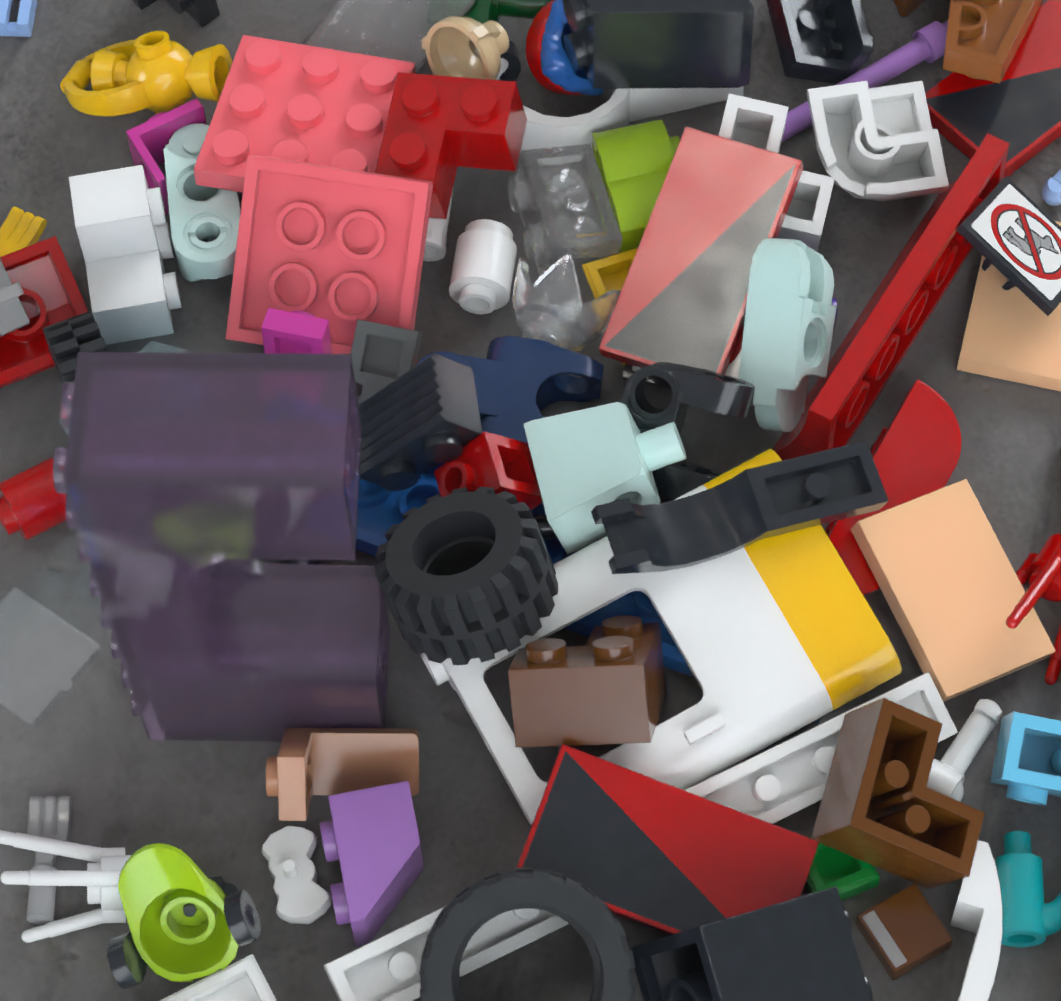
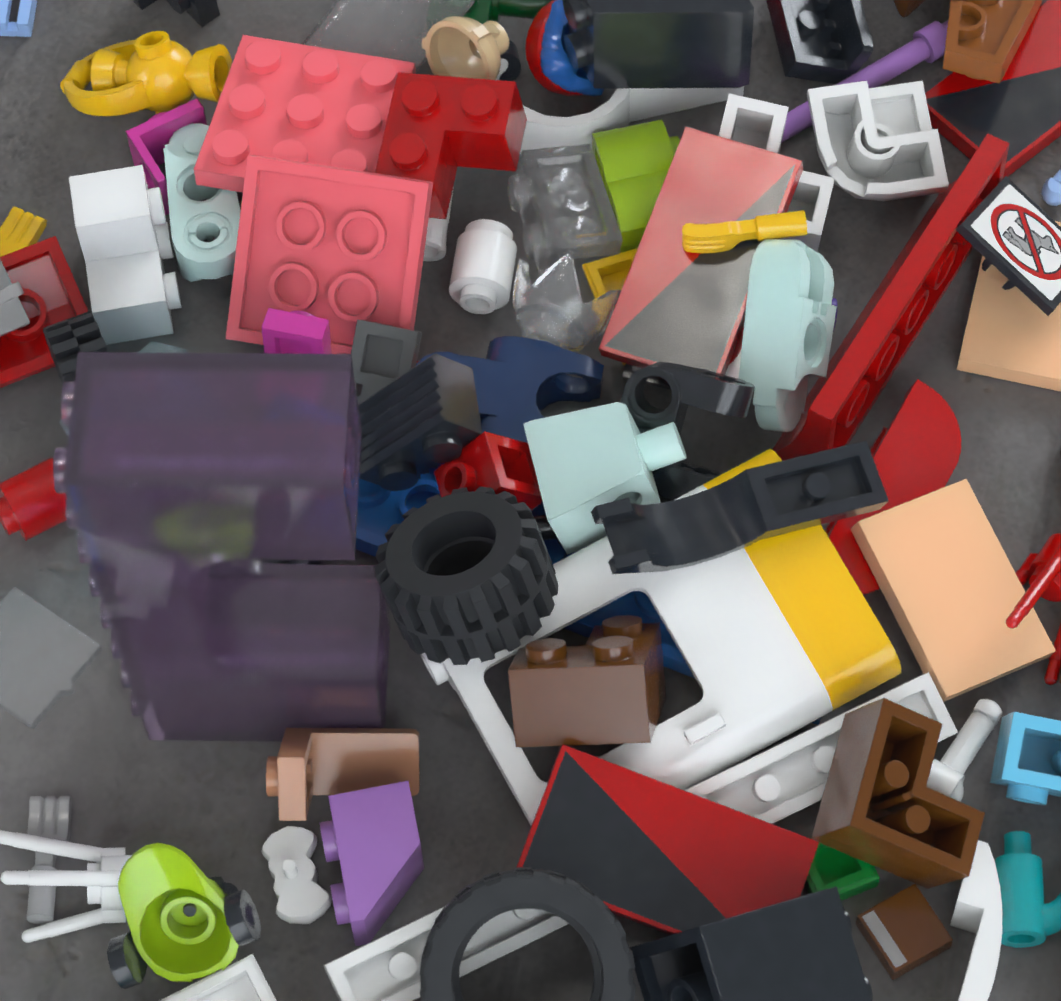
none -> yellow piece [682,210,807,253]

